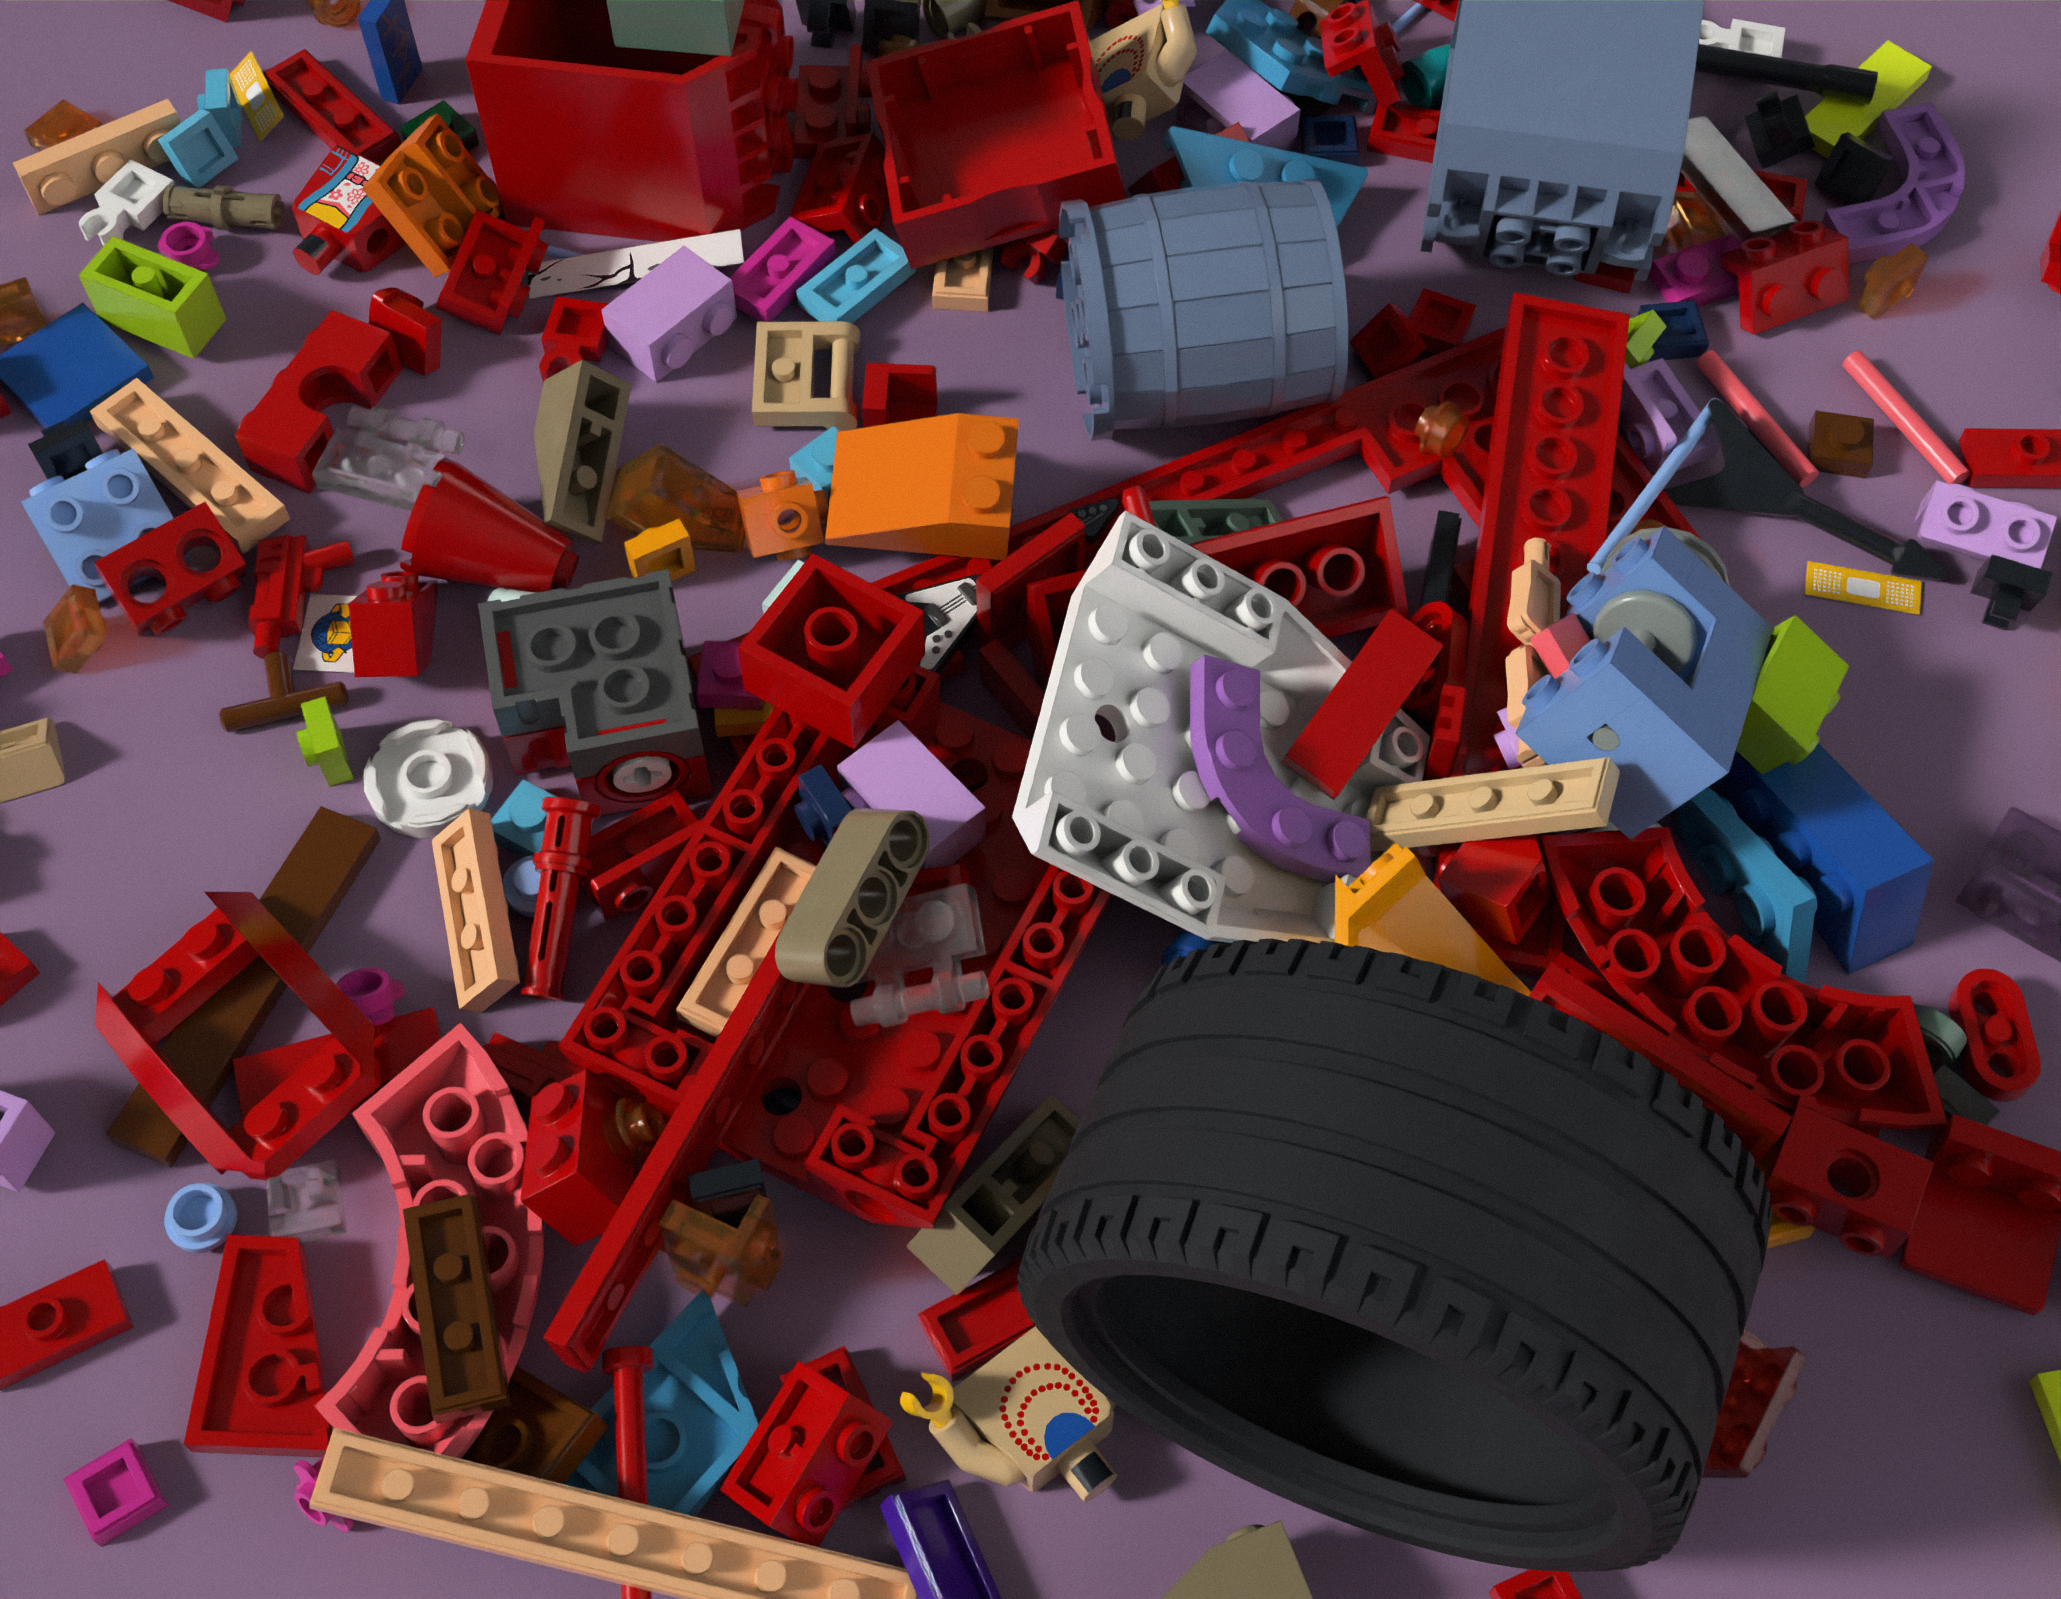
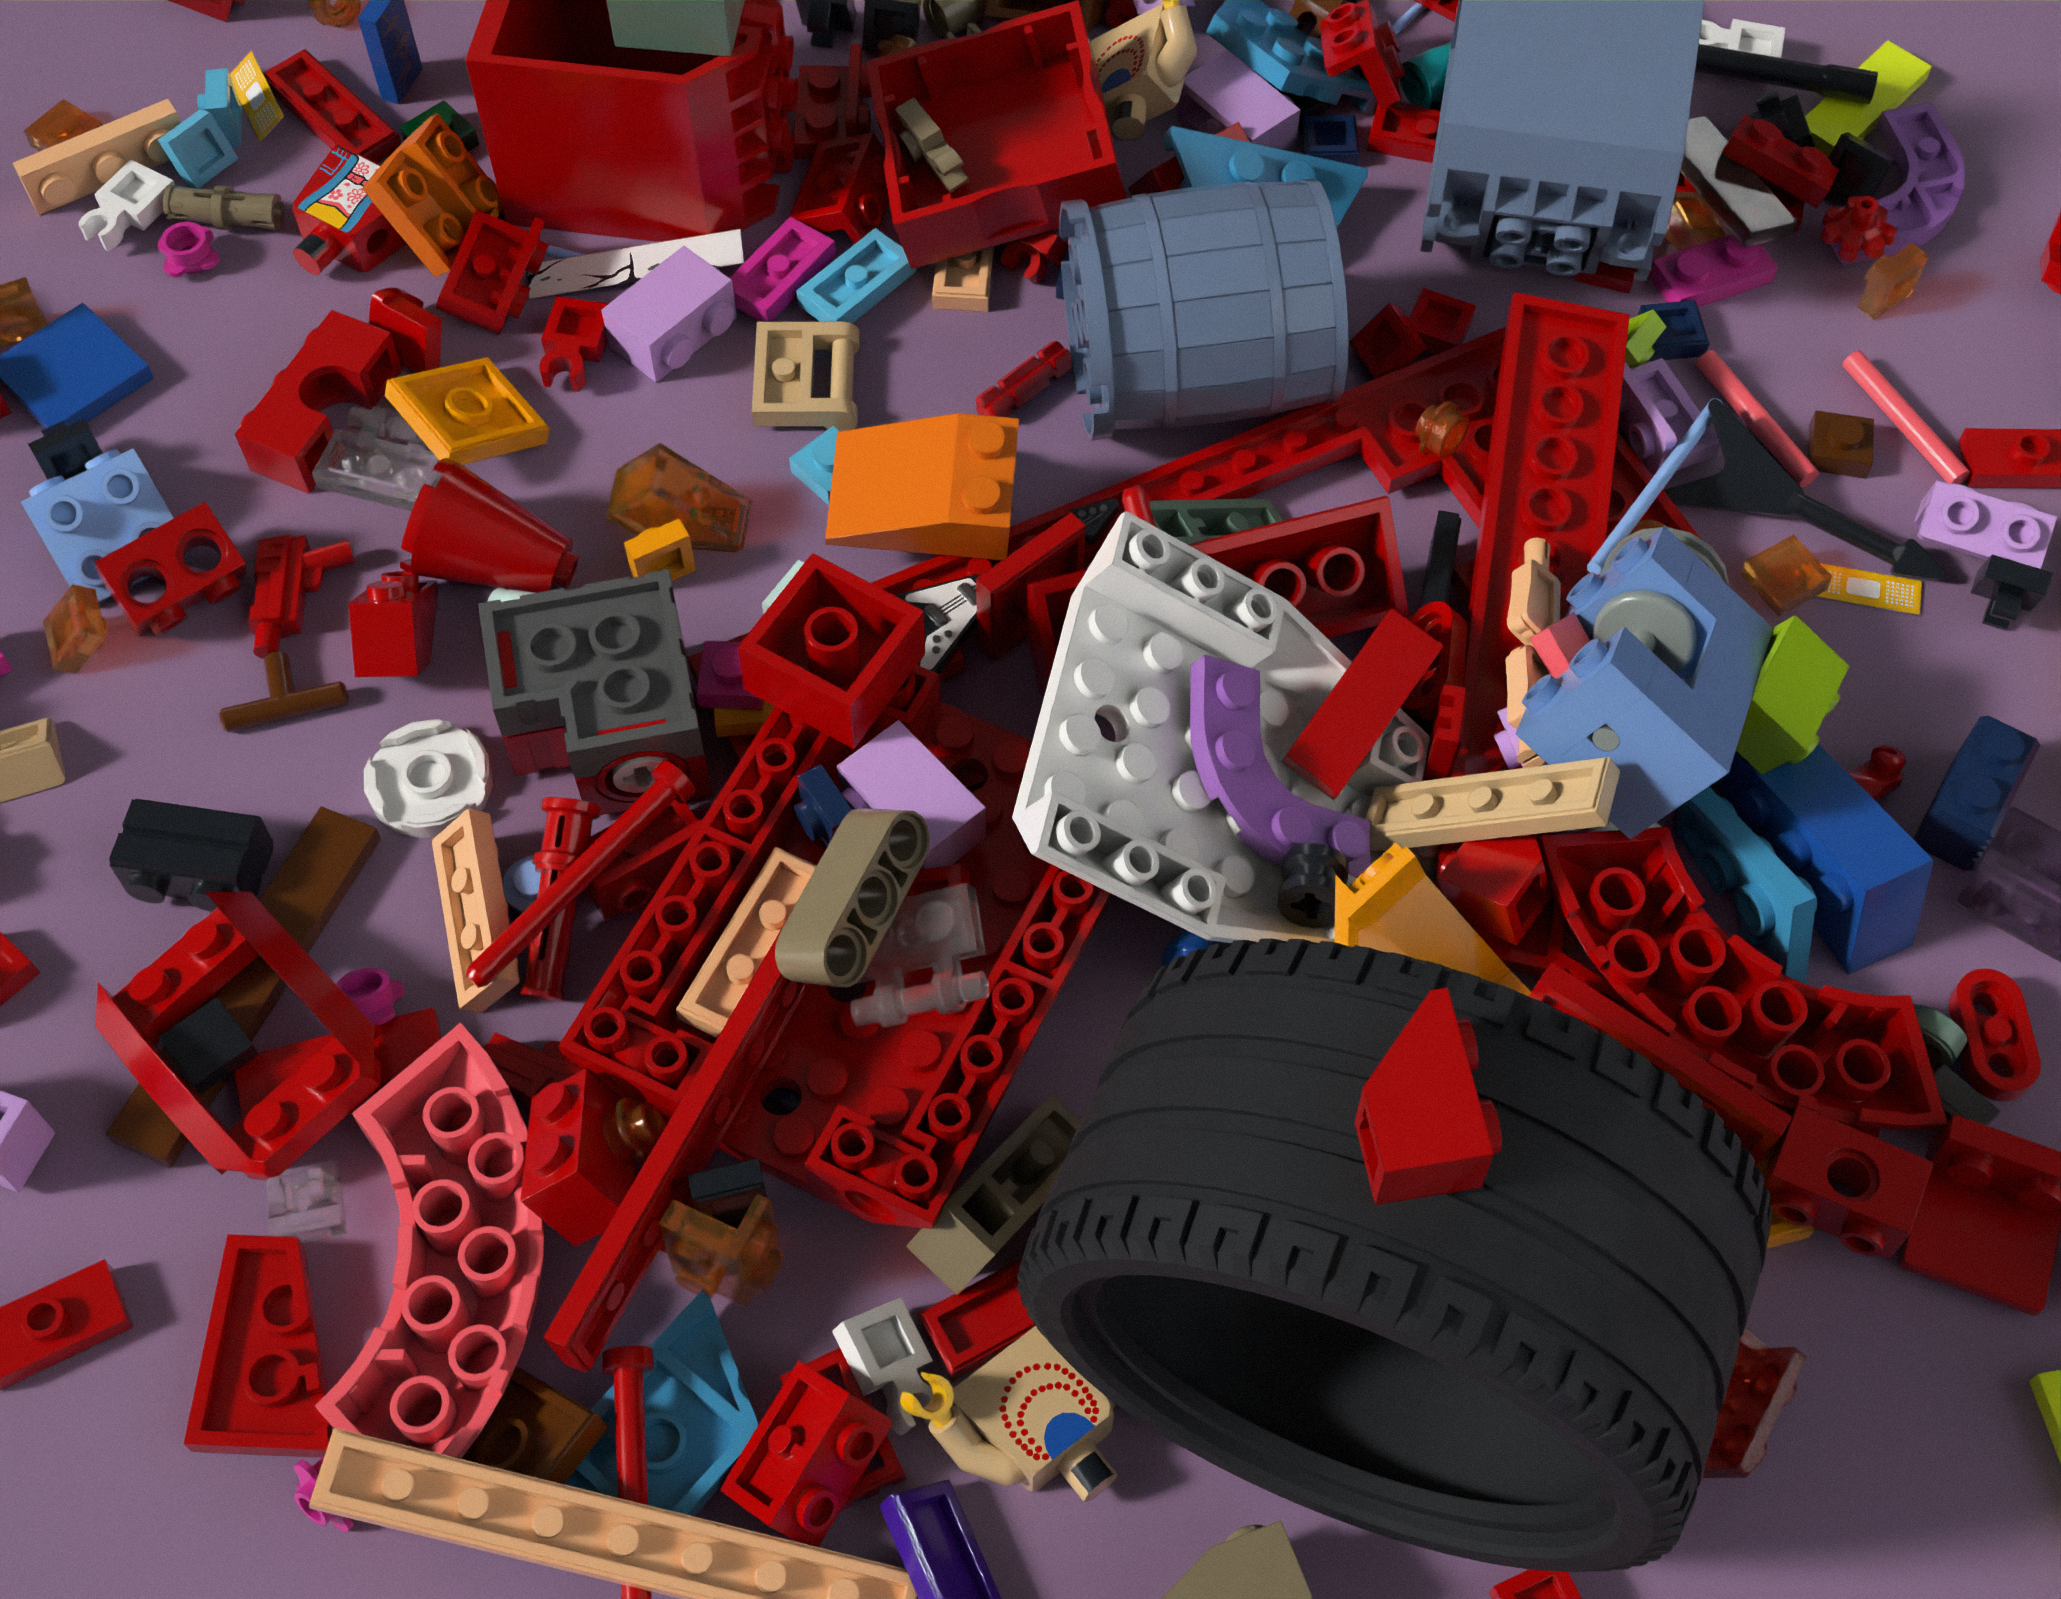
dark pink tile [63,1438,169,1546] -> none
lime brick [78,236,227,359] -> none
light nougat plate [90,378,290,555] -> none
light blue plate [164,1183,238,1253] -> none
sticker [293,594,357,673] -> none
lime plate [296,696,354,787] -> none
reddish brown tile [403,1192,511,1424] -> none
medium azure plate [491,779,556,857] -> none
dark tan slope [534,359,631,545] -> none
orange brick [736,470,829,561] -> none
red panel [862,363,938,428] -> none
red tile [979,639,1045,741] -> none
red bracket [1720,220,1849,335] -> none
none -> black brick [109,798,274,912]
none -> black tile [158,997,258,1094]
none -> light orange tile [384,357,550,465]
none -> red bar [465,760,696,988]
none -> white plate [832,1297,933,1436]
none -> dark tan plate [895,97,970,193]
none -> red axle [975,341,1072,417]
none -> black wheel [1277,843,1349,928]
none -> red slope [1354,987,1502,1206]
none -> red plate [1721,114,1839,208]
none -> clear orange plate [1741,534,1832,617]
none -> red plant [1821,196,1896,262]
none -> red arm [1845,745,1906,801]
none -> dark blue brick [1913,715,2040,871]

